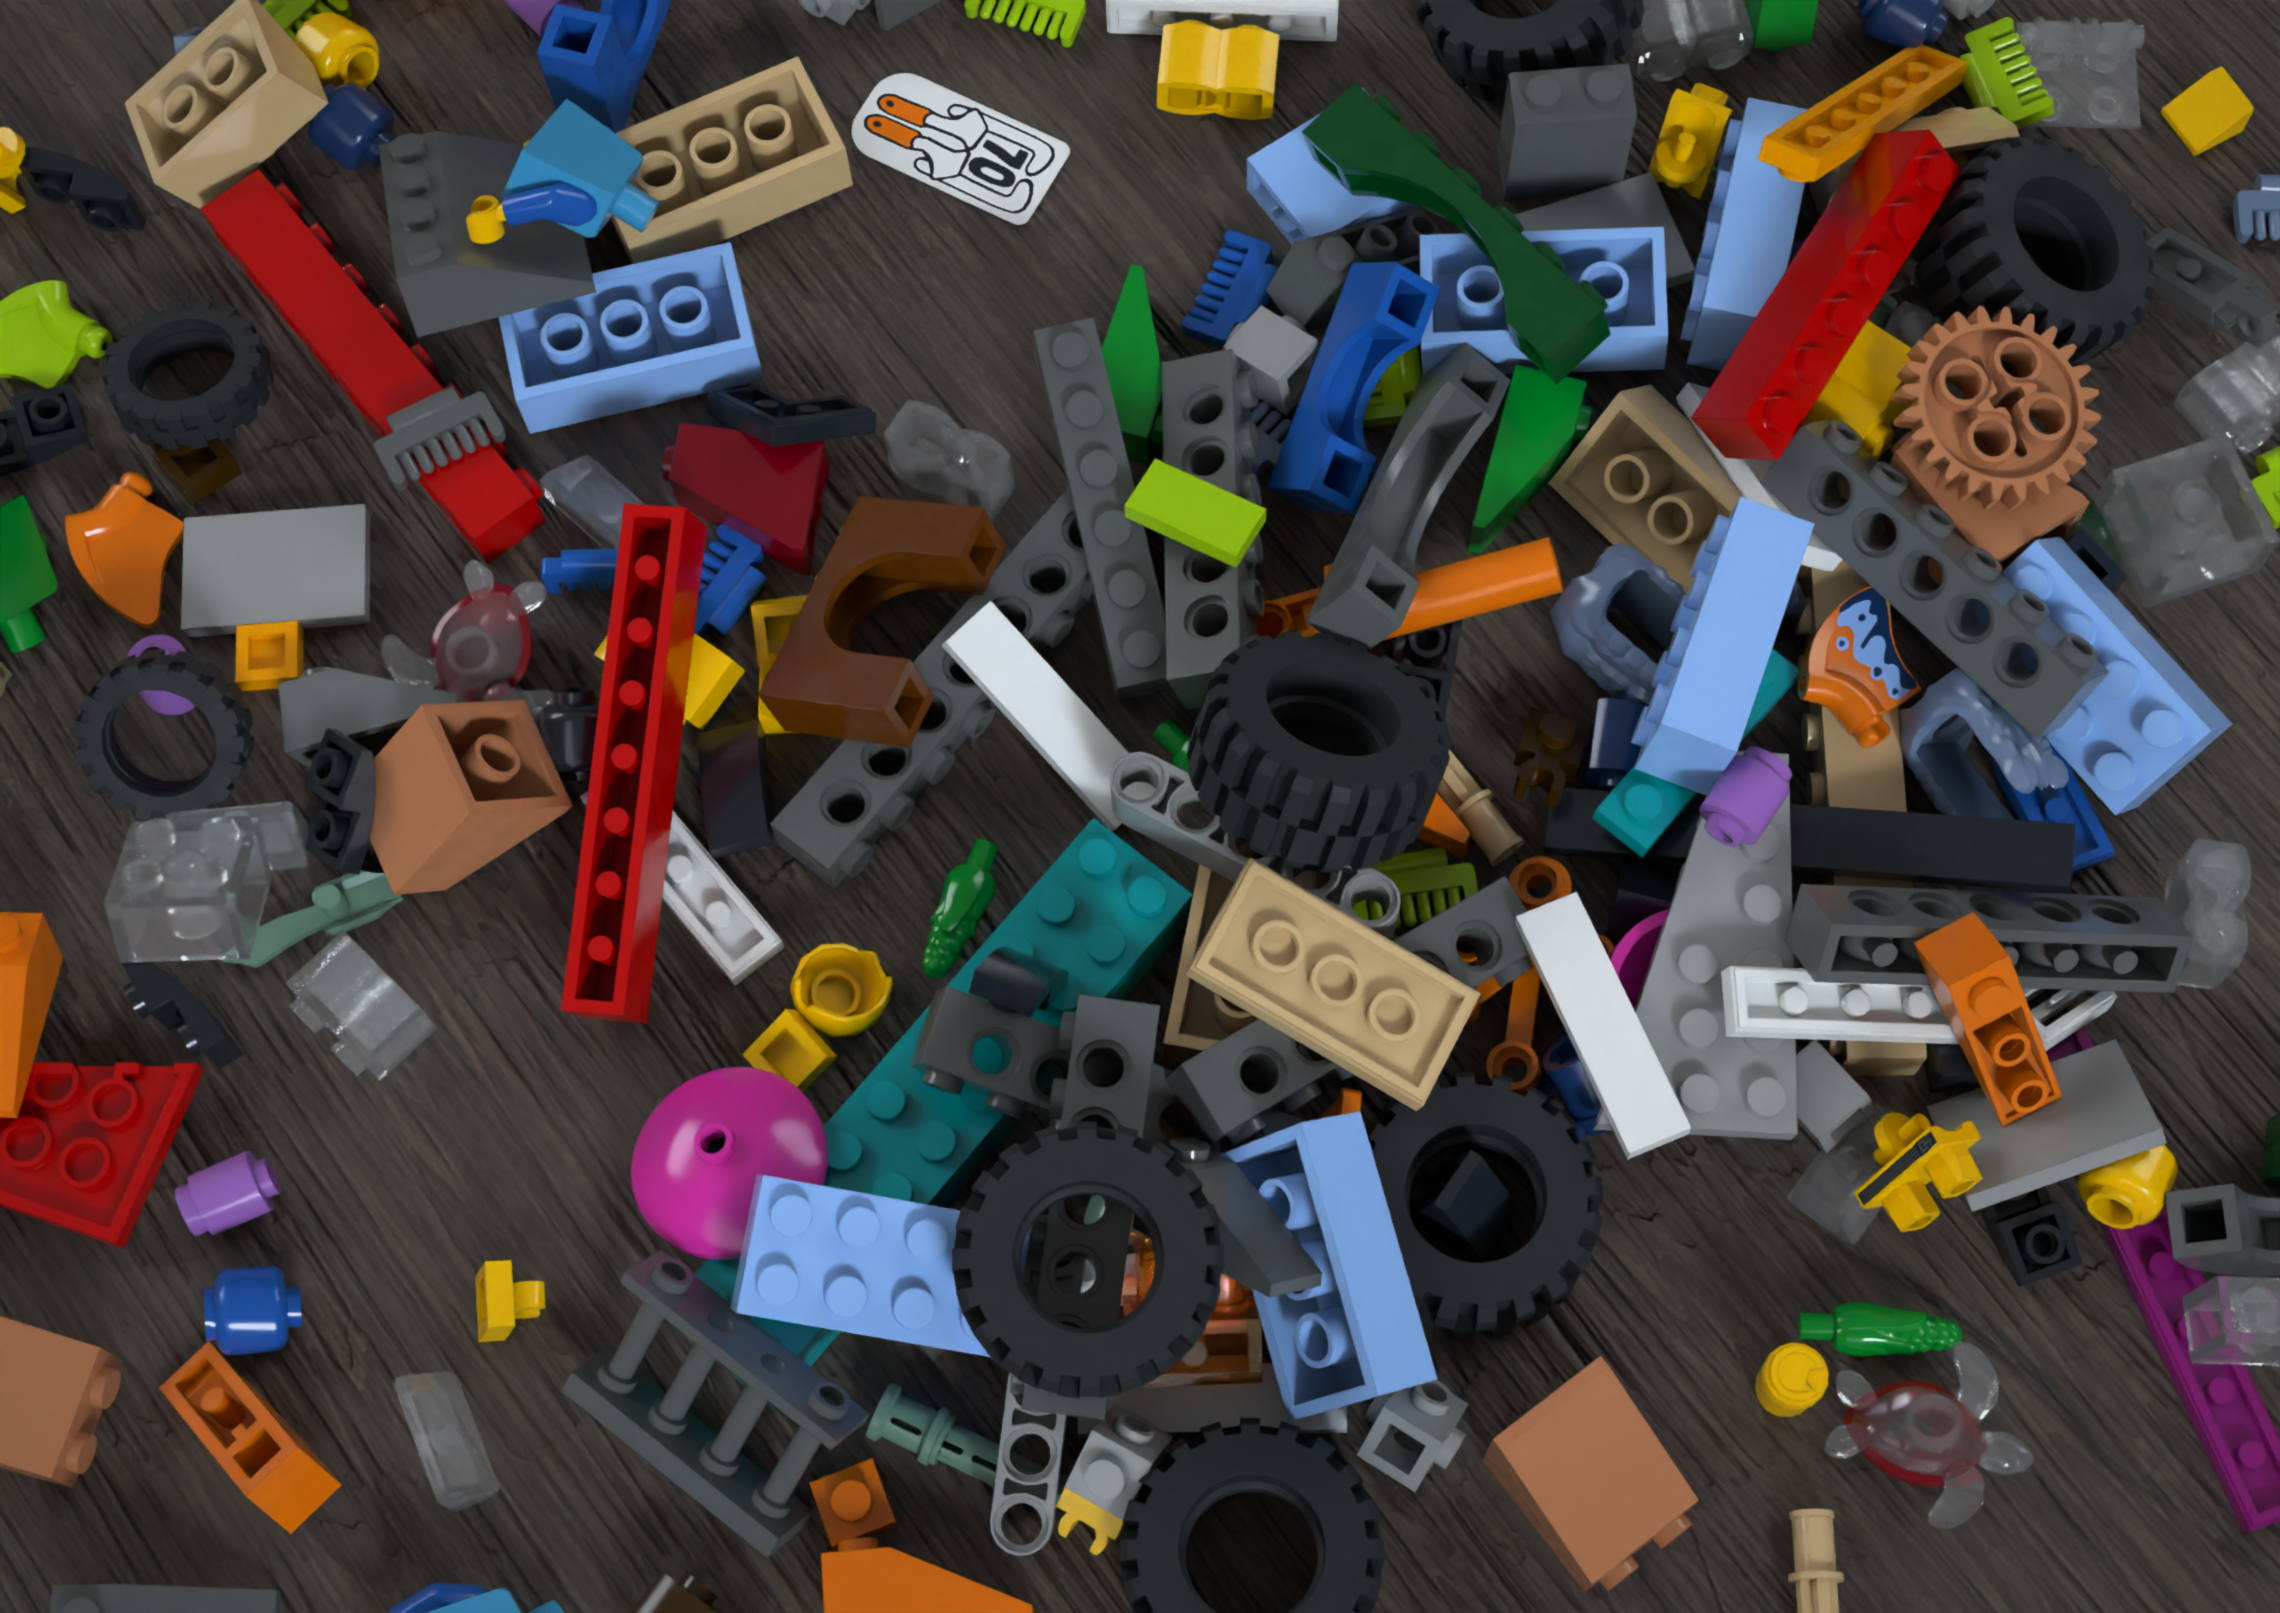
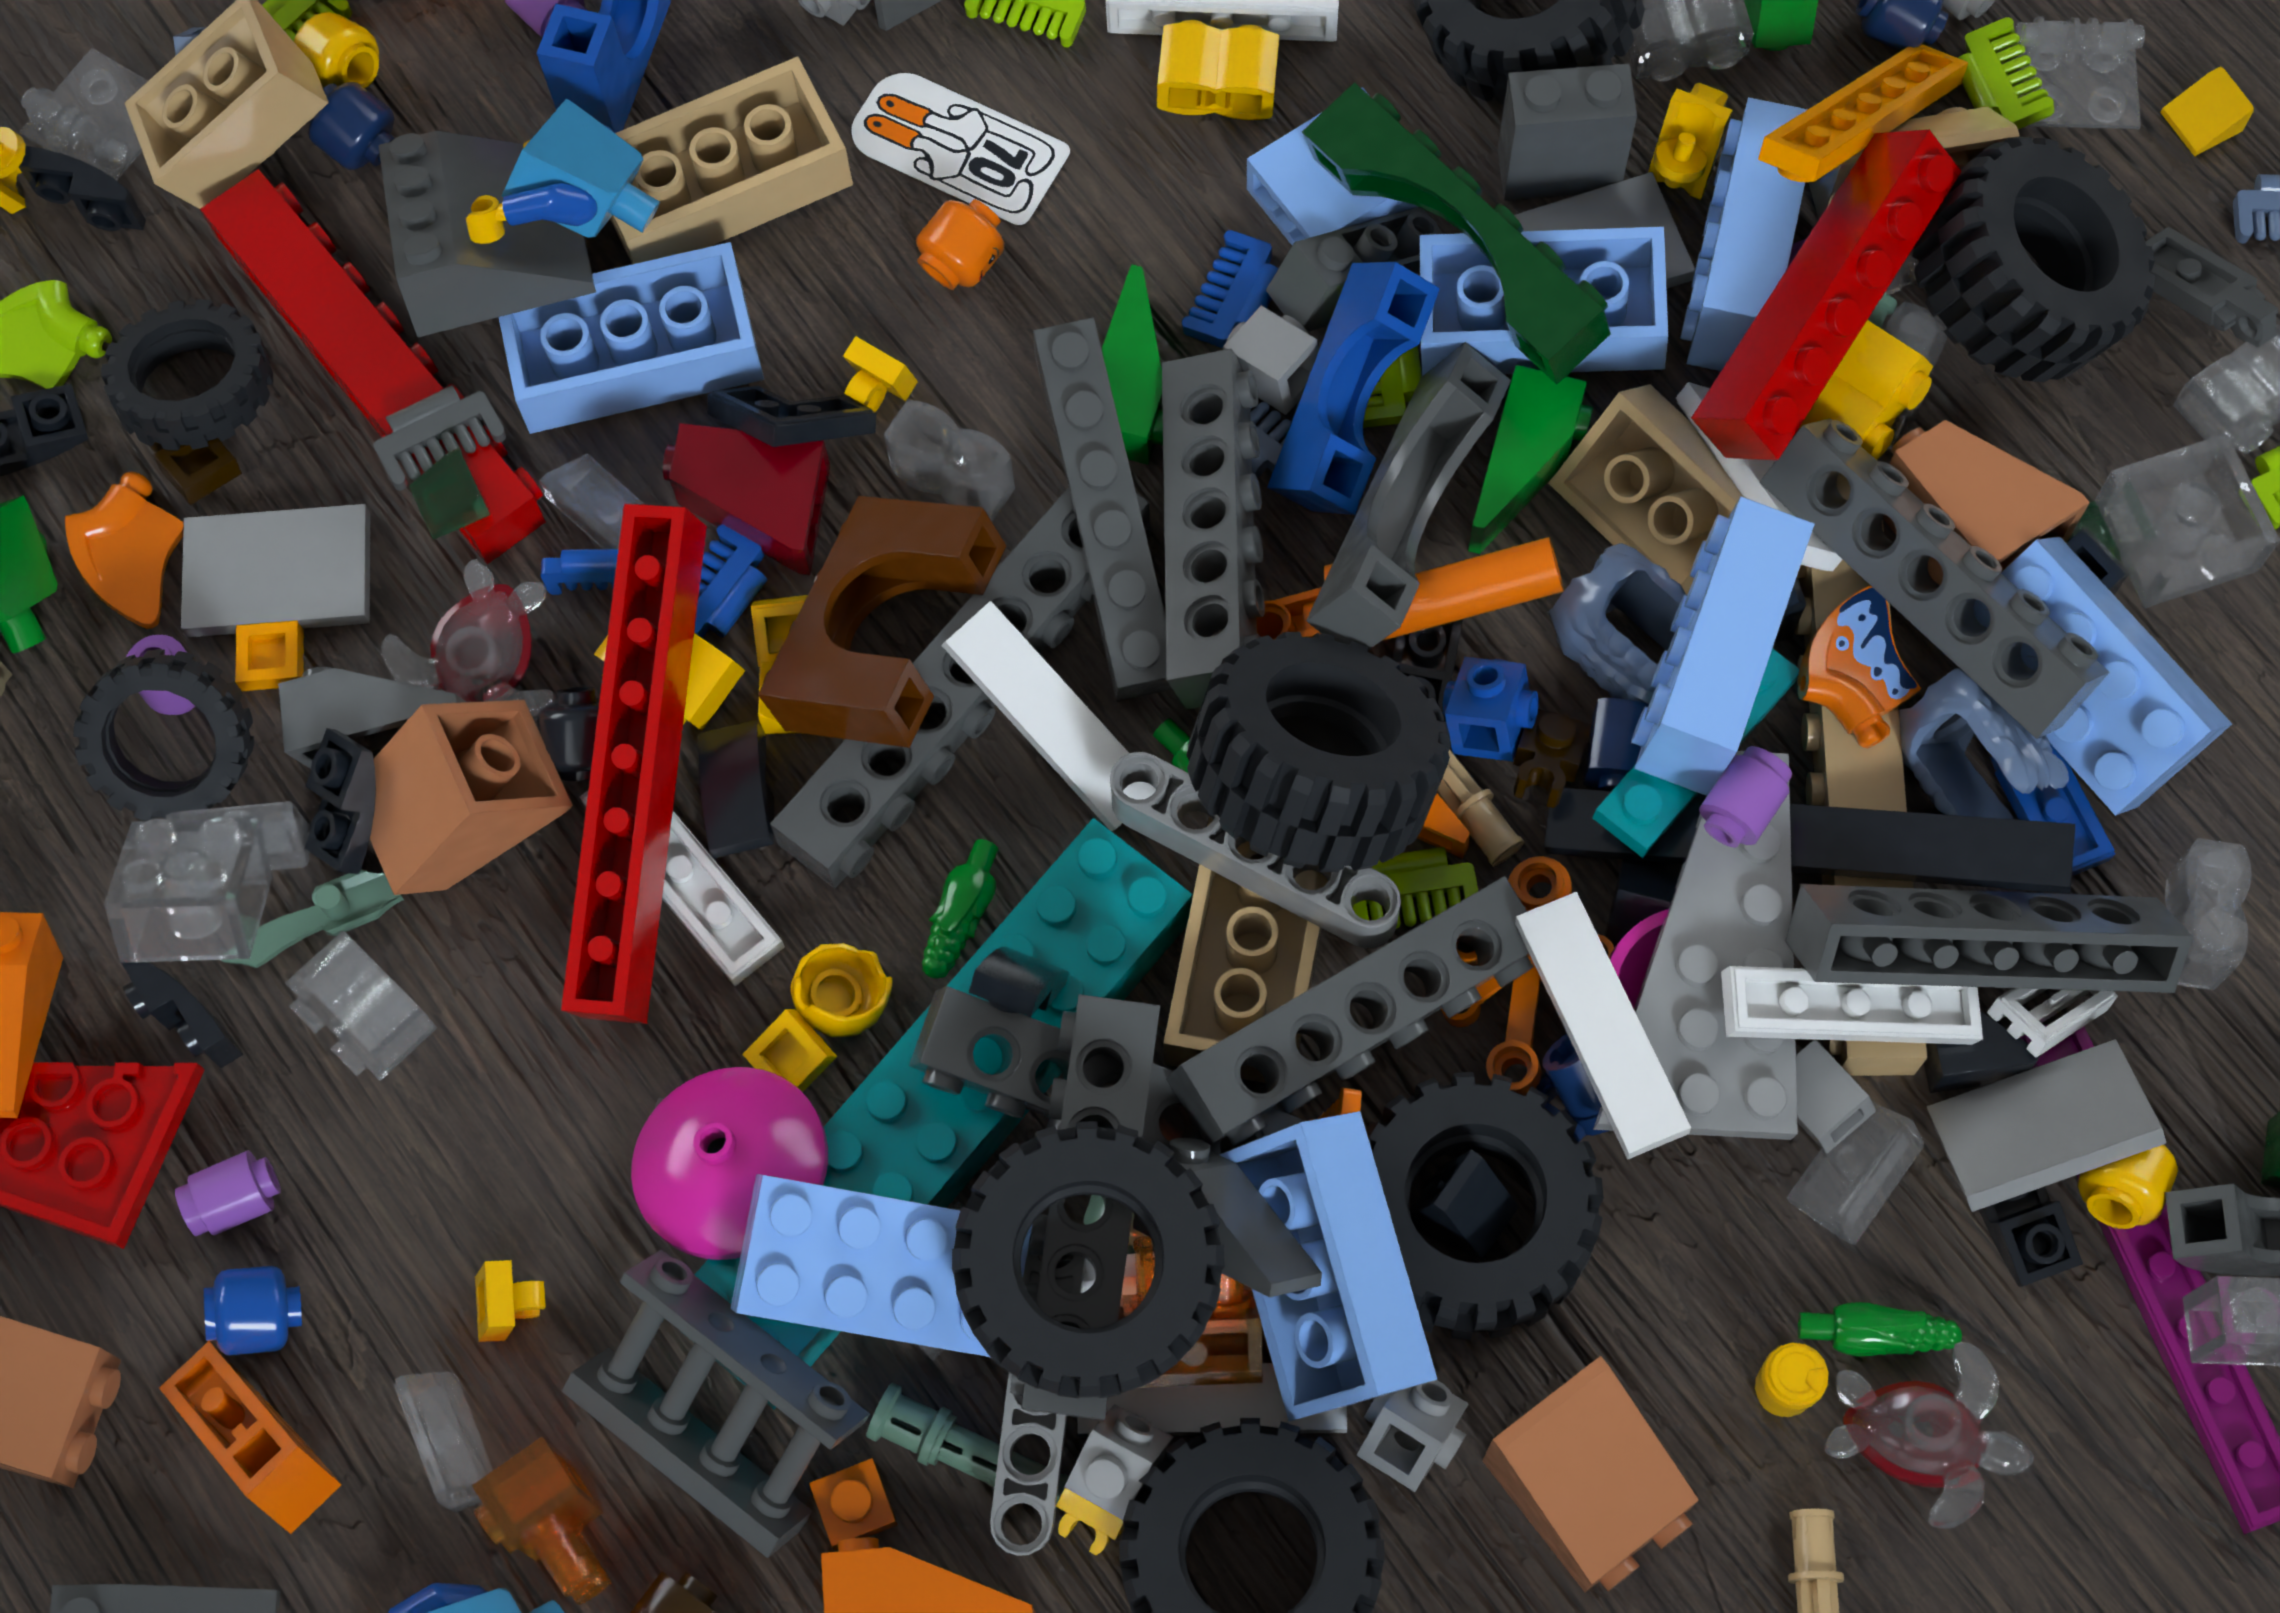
lime tile [1124,459,1266,568] -> none
tan tile [1184,858,1481,1111] -> none
yellow hips [1854,1112,1983,1233] -> none
nougat gear [1892,306,2101,510] -> none
orange slope [1914,912,2062,1127] -> none
none -> clear hinge [19,48,148,181]
none -> clear green slope [409,448,491,540]
none -> clear orange brick [472,1437,612,1605]
none -> yellow tile [843,336,918,412]
none -> orange head [916,199,1004,290]
none -> blue brick [1443,657,1538,762]

